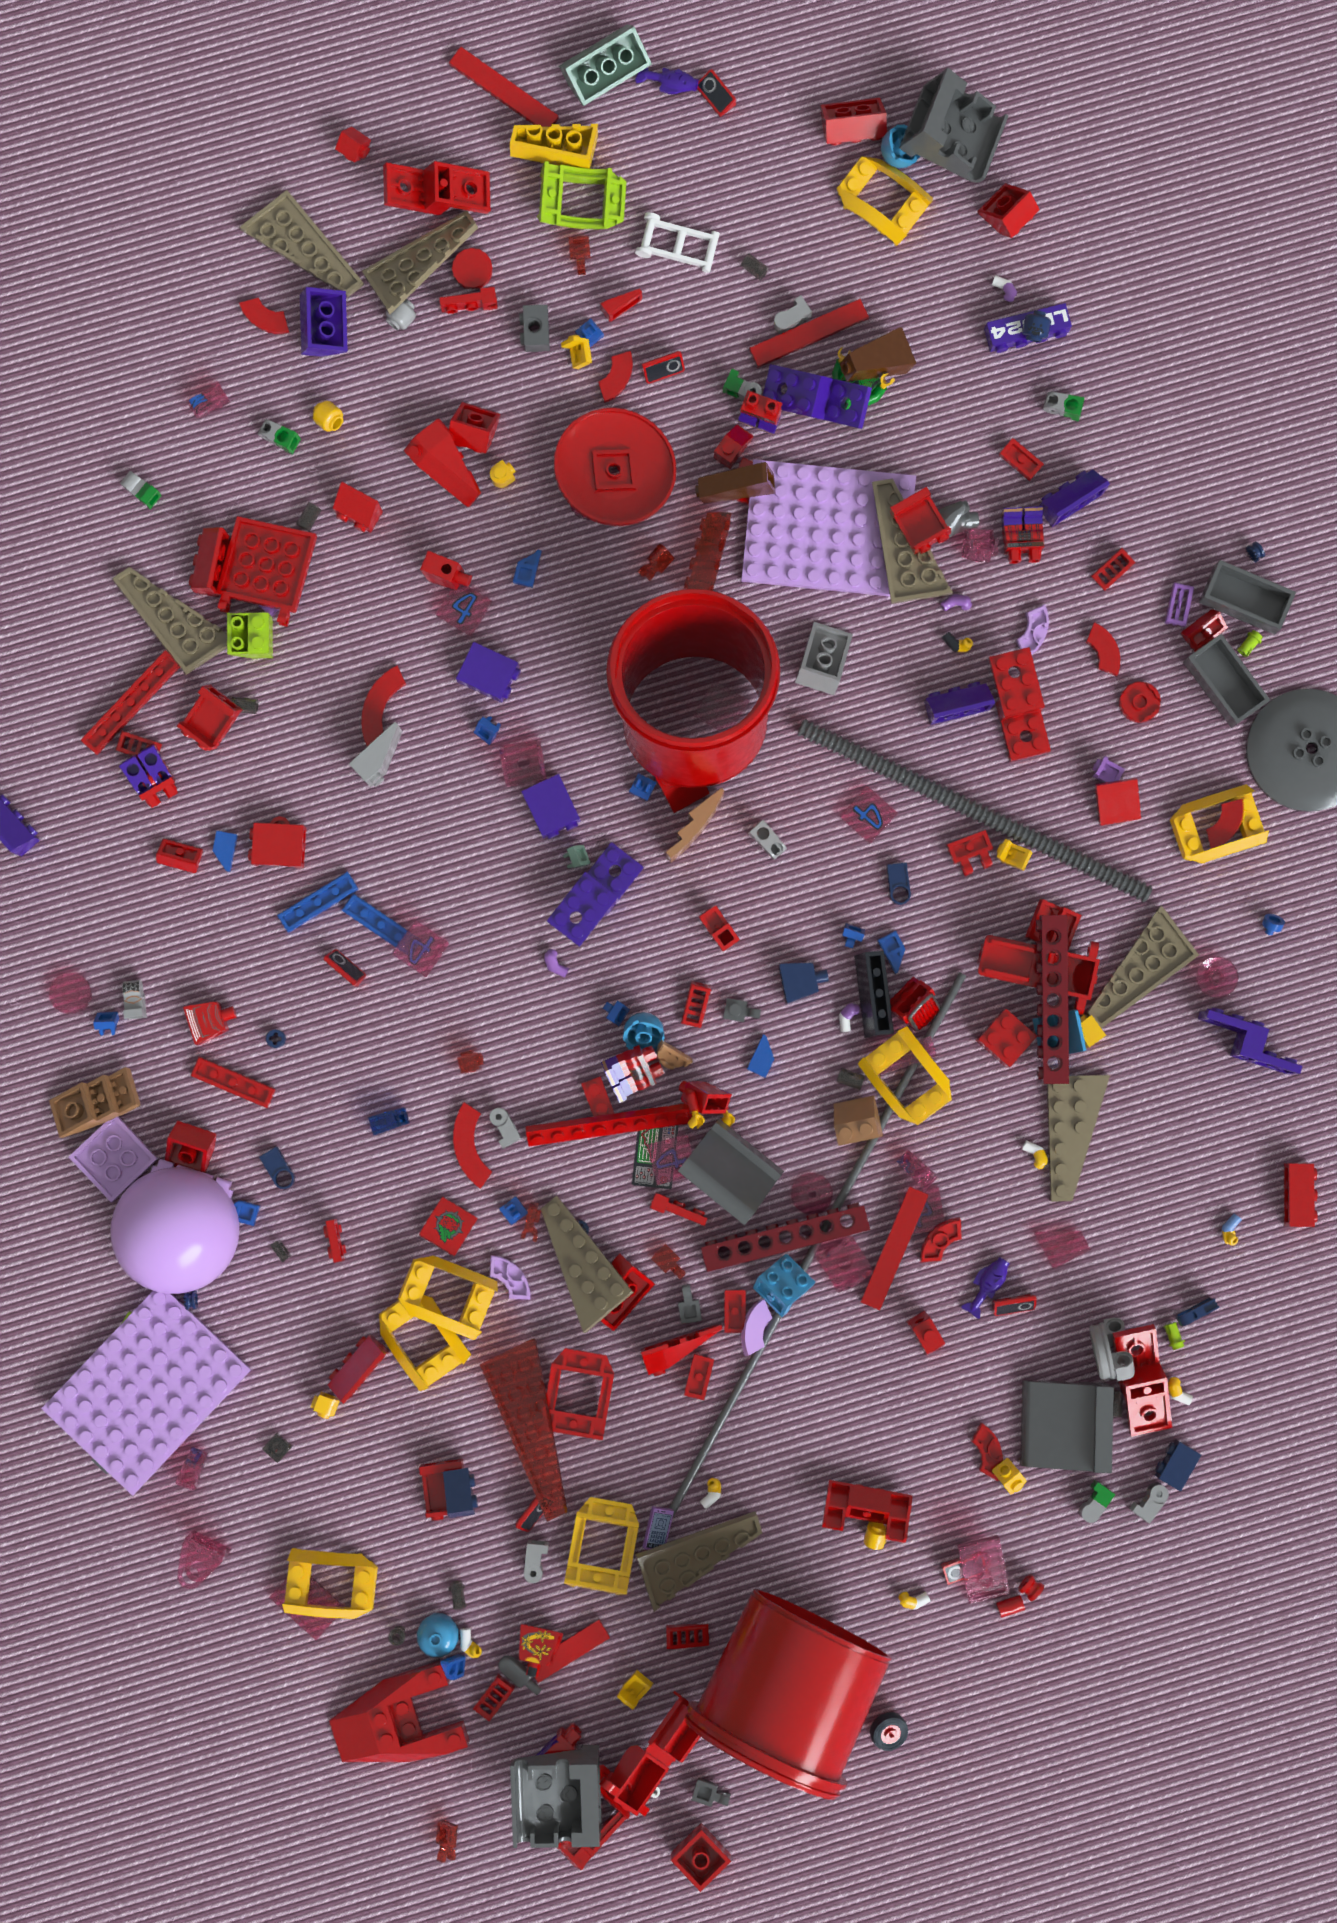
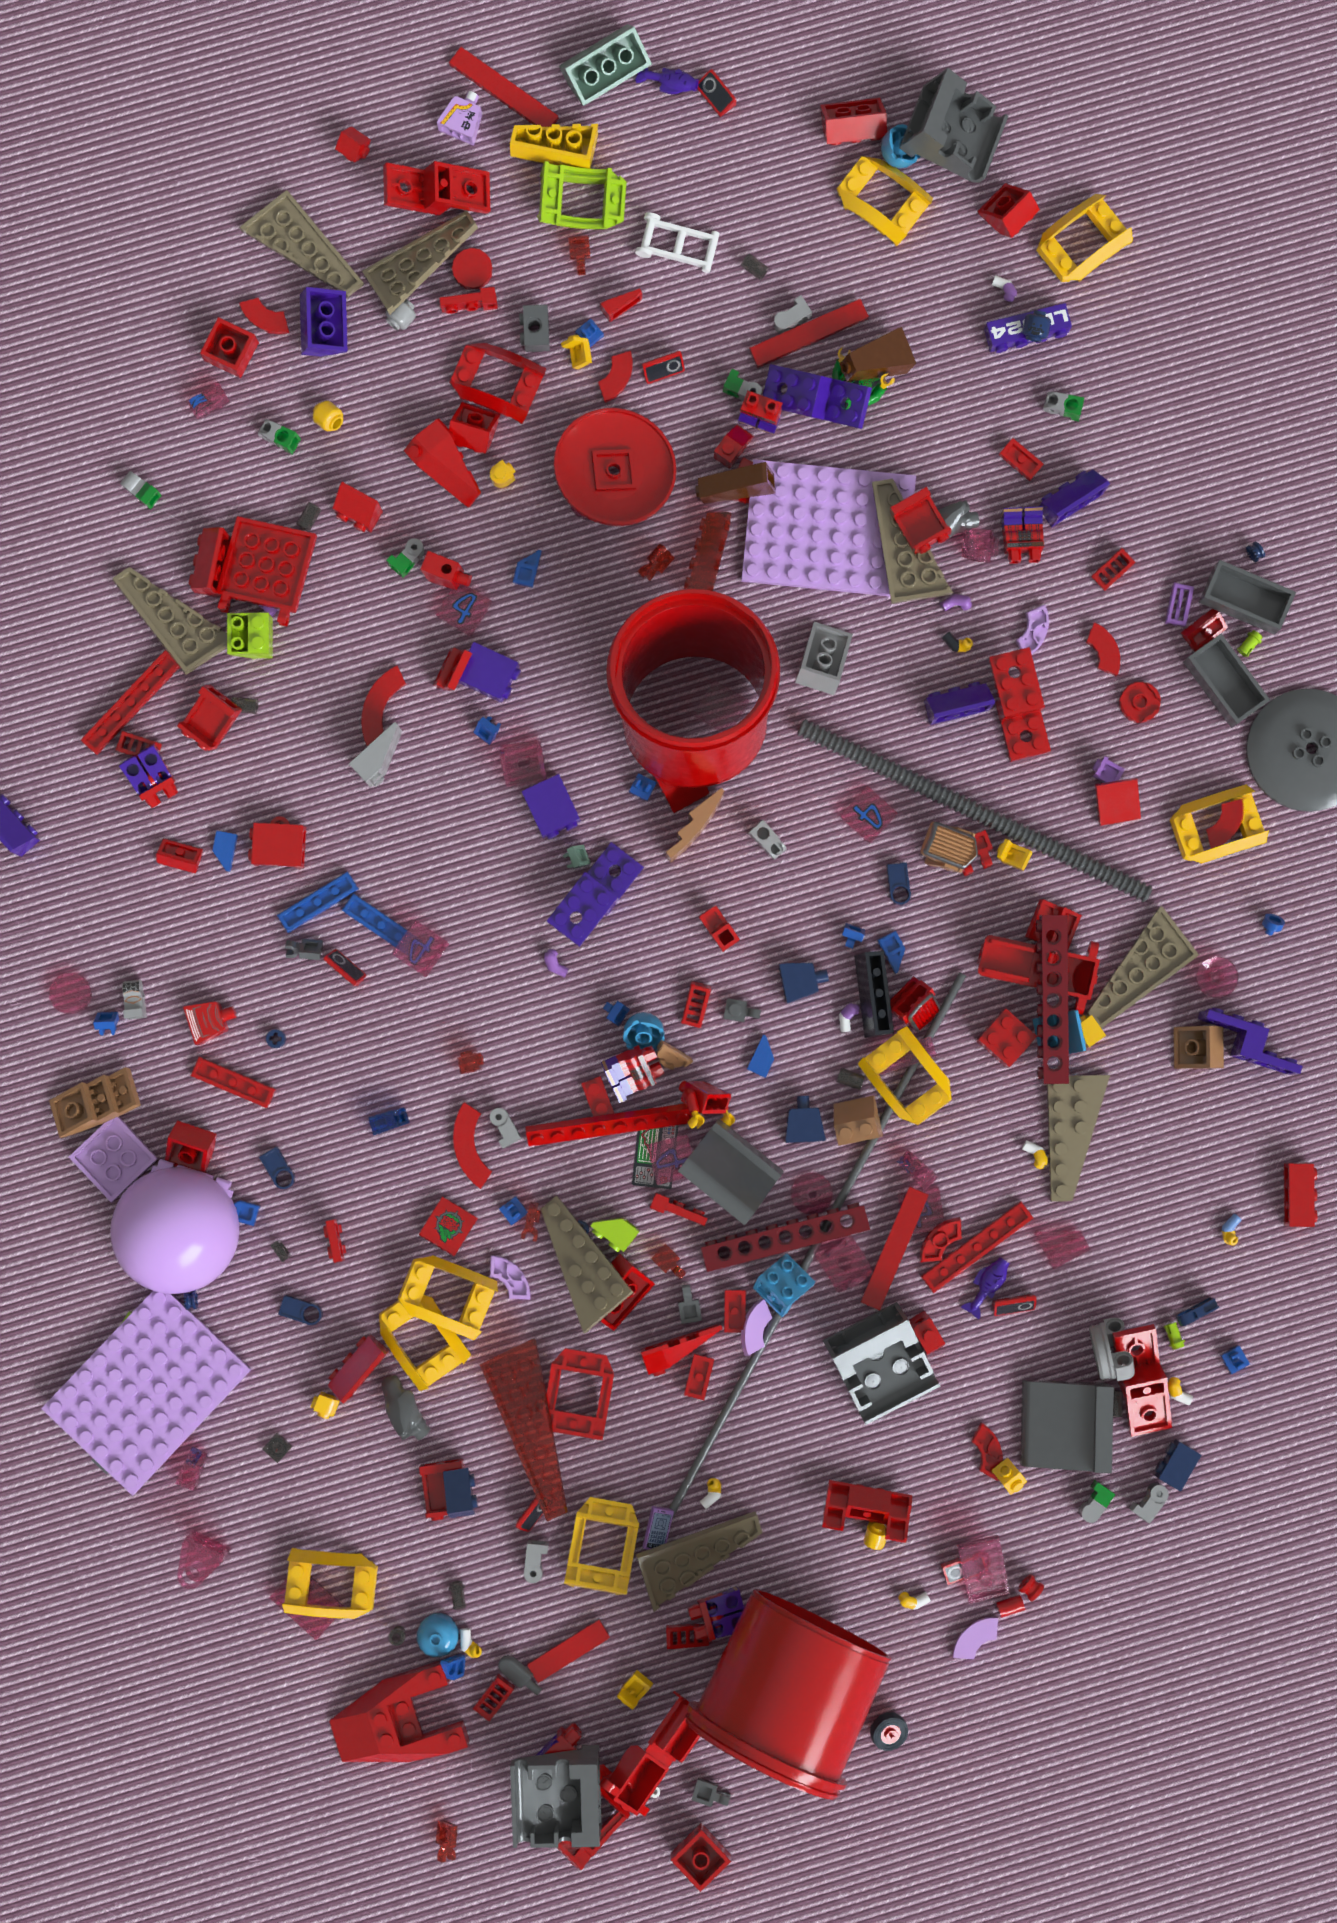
red torso [519,1624,563,1677] -> none
none -> red brick [200,317,259,378]
none -> dark blue piece [278,1295,323,1325]
none -> dark grey plate [285,939,323,960]
none -> dark grey animal [381,1375,431,1441]
none -> leg [386,538,424,578]
none -> red slope [433,647,472,691]
none -> lavender torso [437,91,482,146]
none -> red wedge [449,343,546,424]
none -> lime slope [591,1217,640,1252]
none -> hips [687,1586,744,1641]
none -> dark blue torso [785,1096,826,1143]
none -> dark grey panel [823,1302,941,1425]
none -> medium nougat piece [921,821,978,873]
none -> red tile [921,1201,1033,1293]
none -> lavender tile [952,1617,998,1659]
none -> yellow wedge [1036,194,1133,282]
none -> medium nougat slope [1174,1026,1224,1069]
none -> blue tile [1220,1345,1250,1374]

